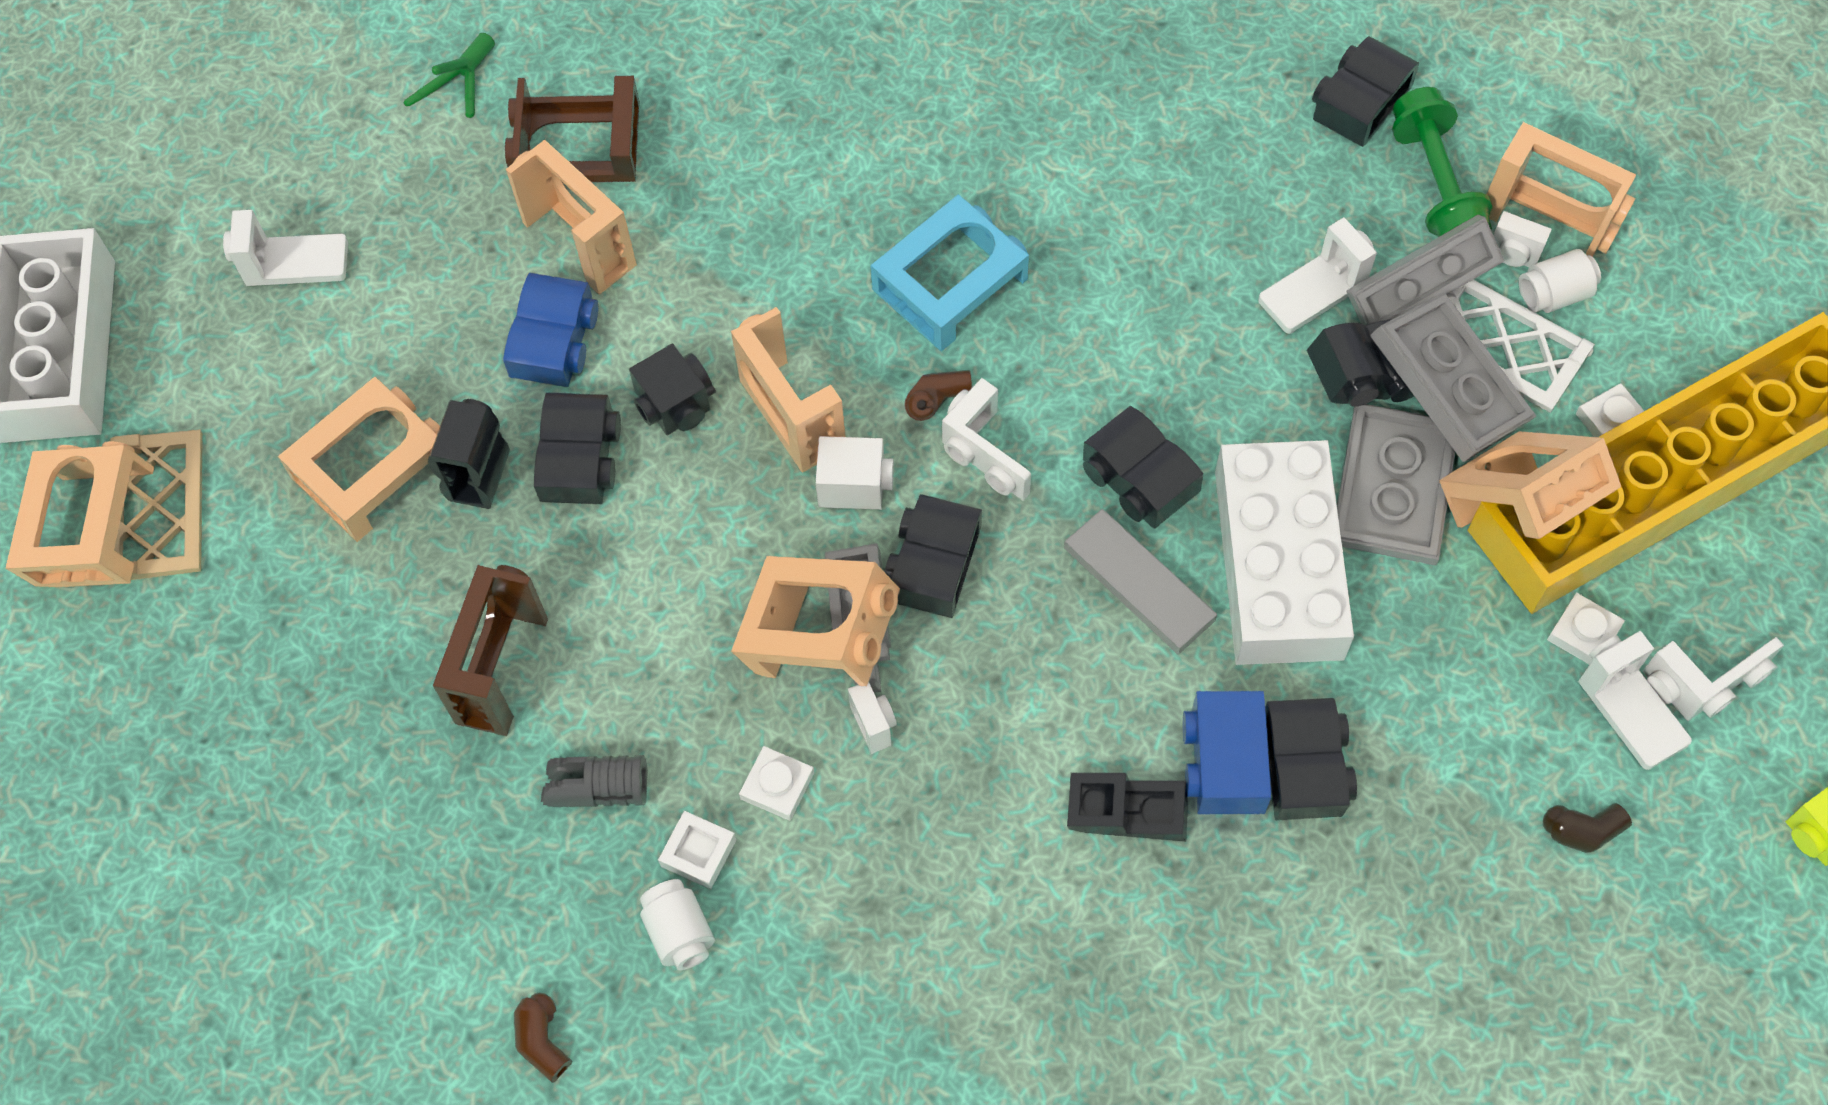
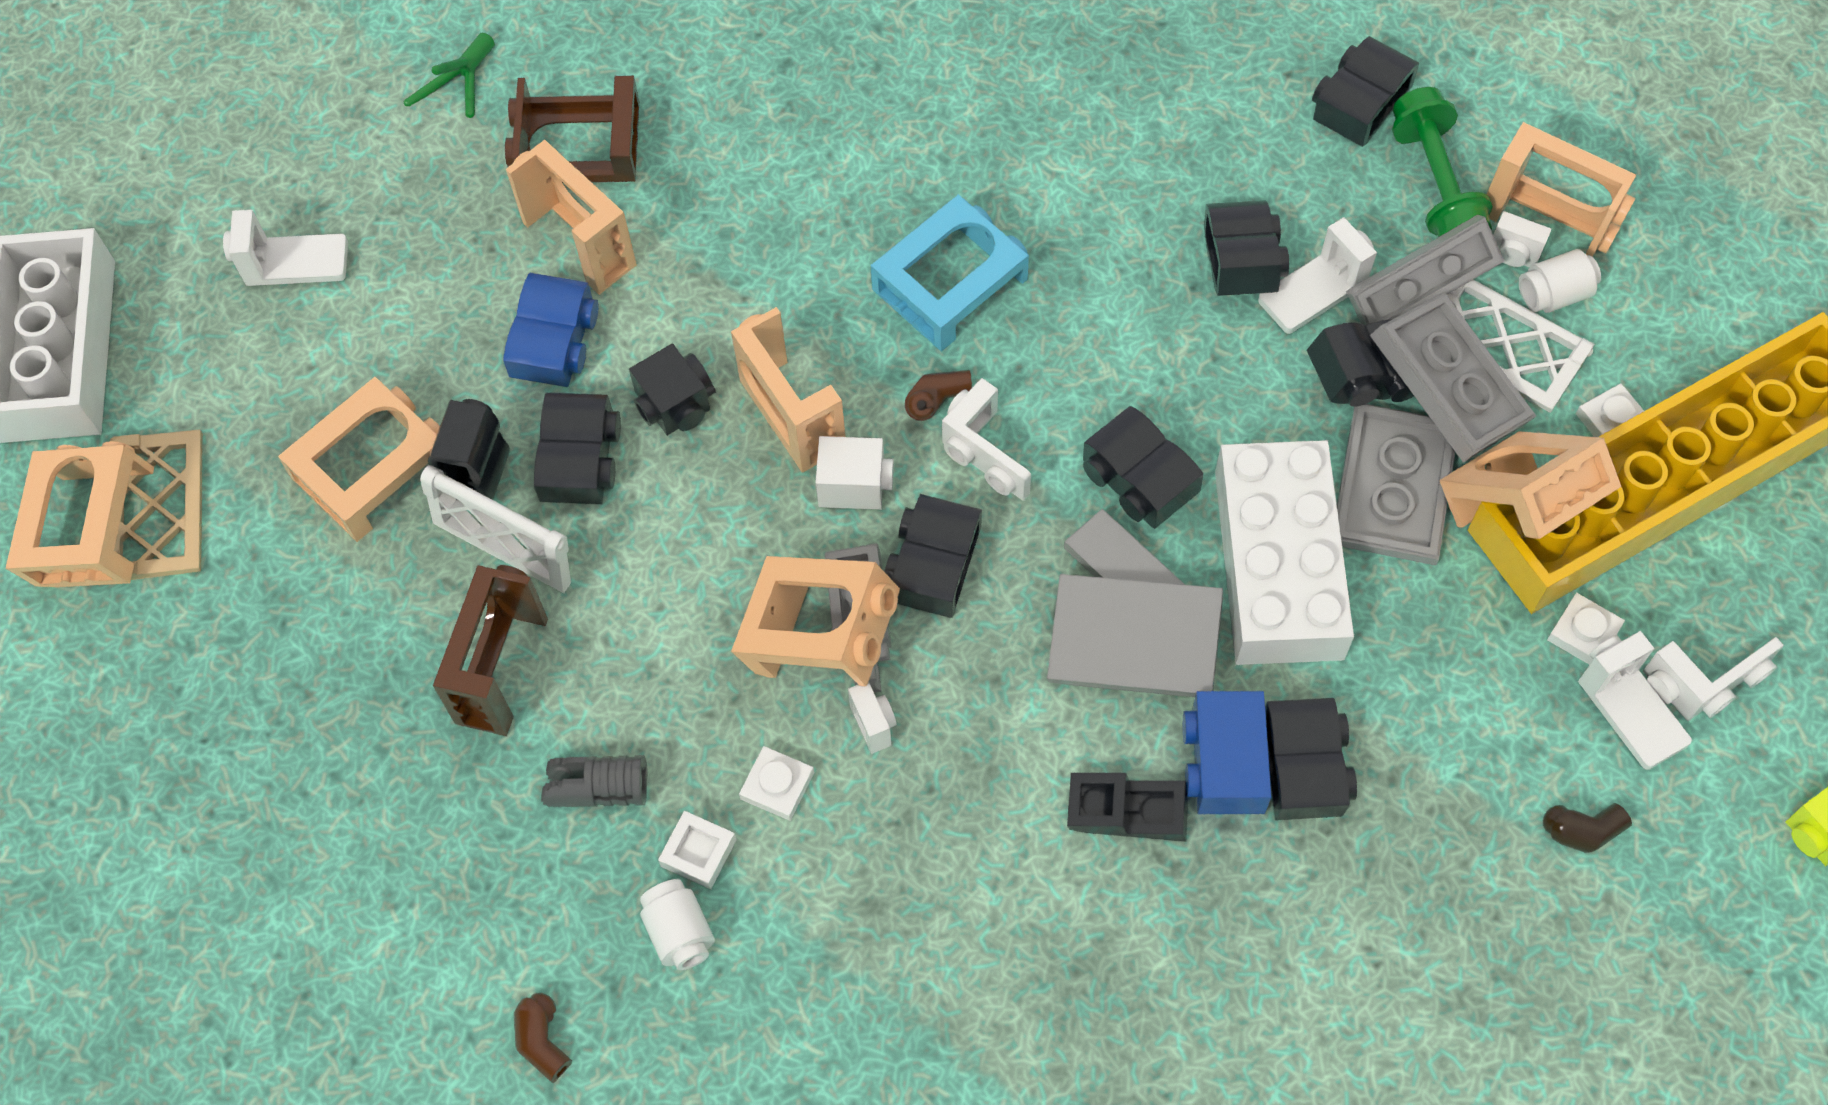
none -> white window [420,465,571,593]
none -> light grey tile [1047,574,1223,697]
none -> black brick [1204,200,1289,296]

